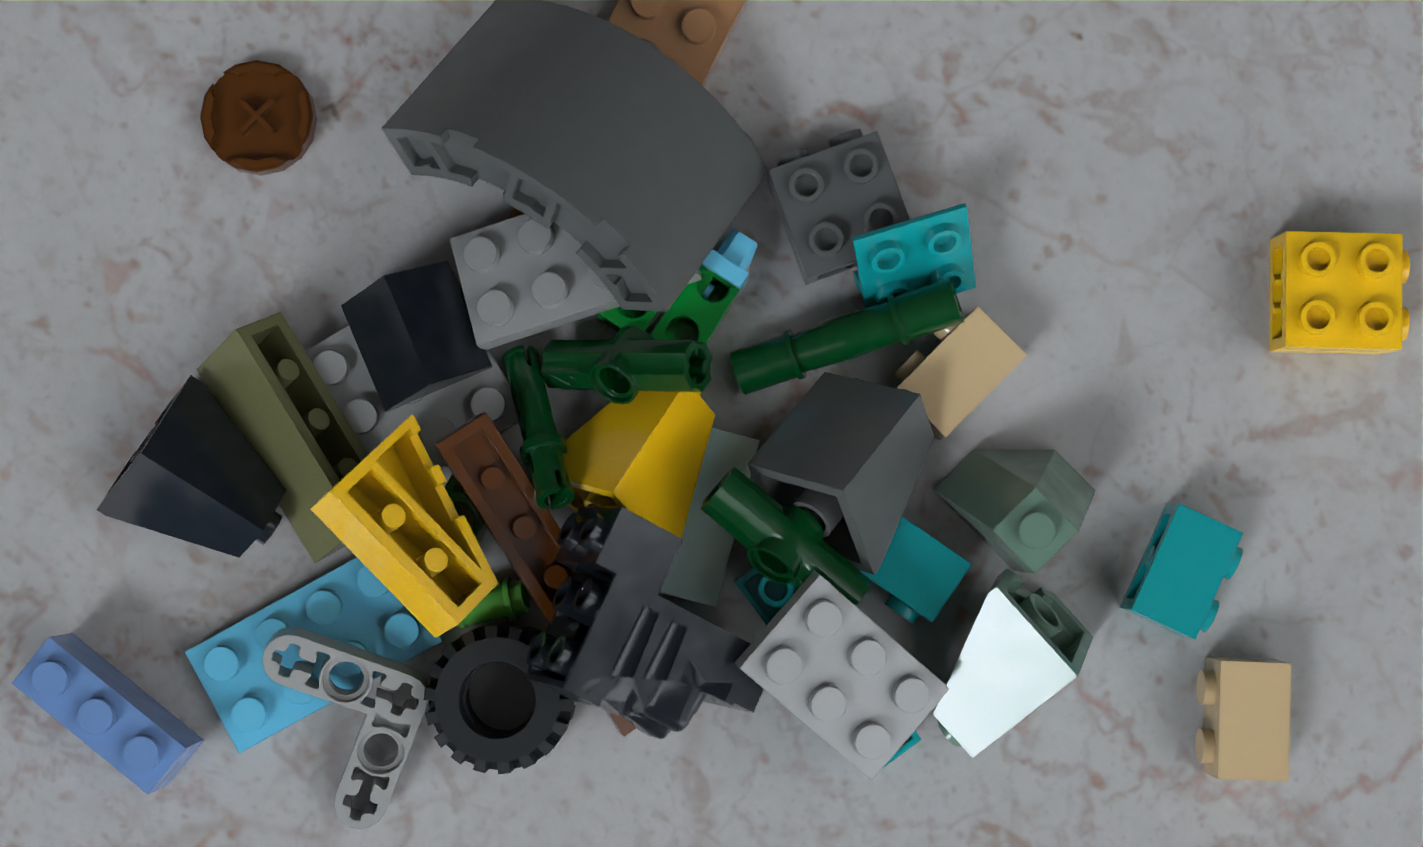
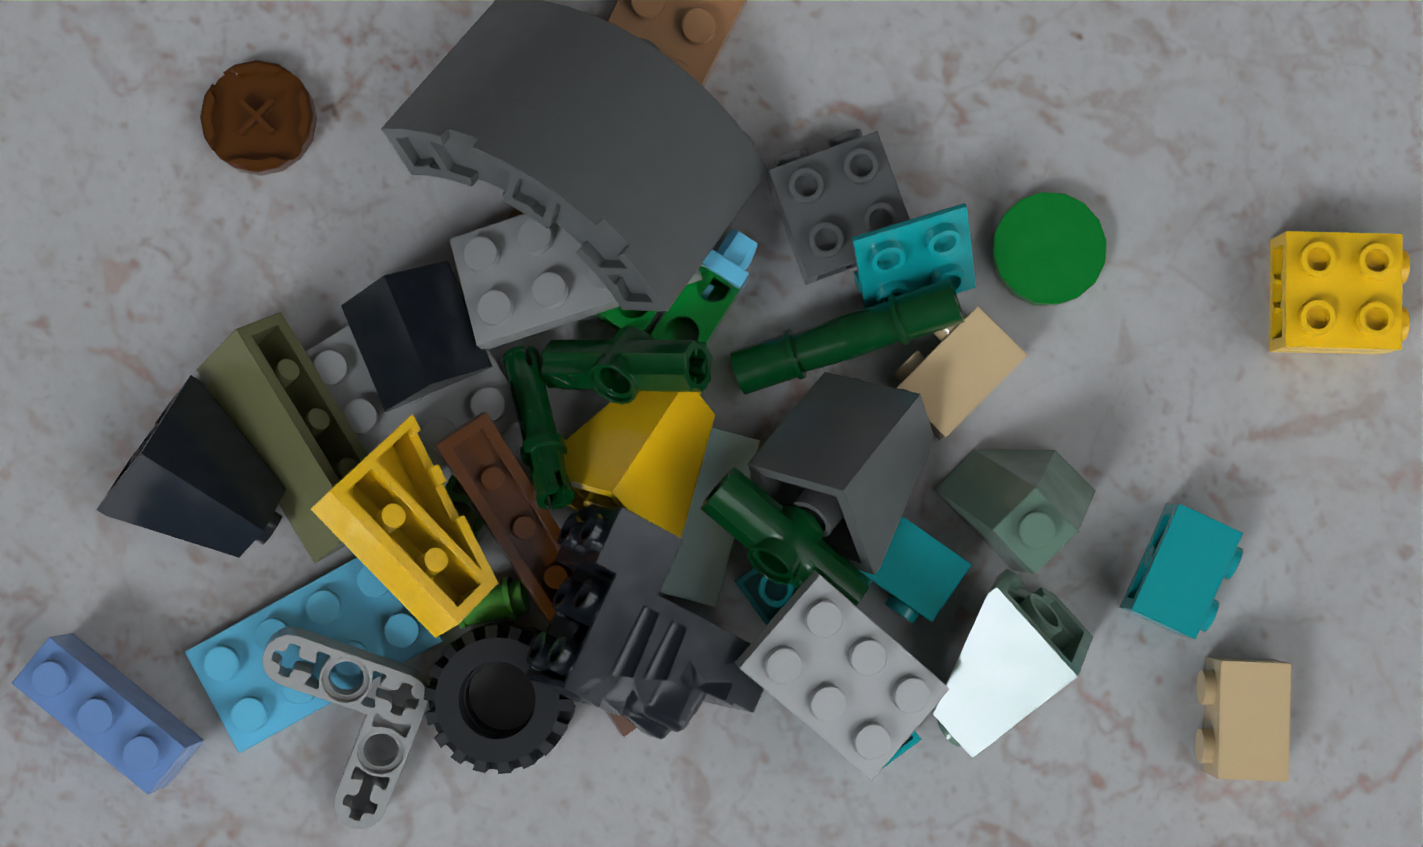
none -> green tile [991,192,1107,306]

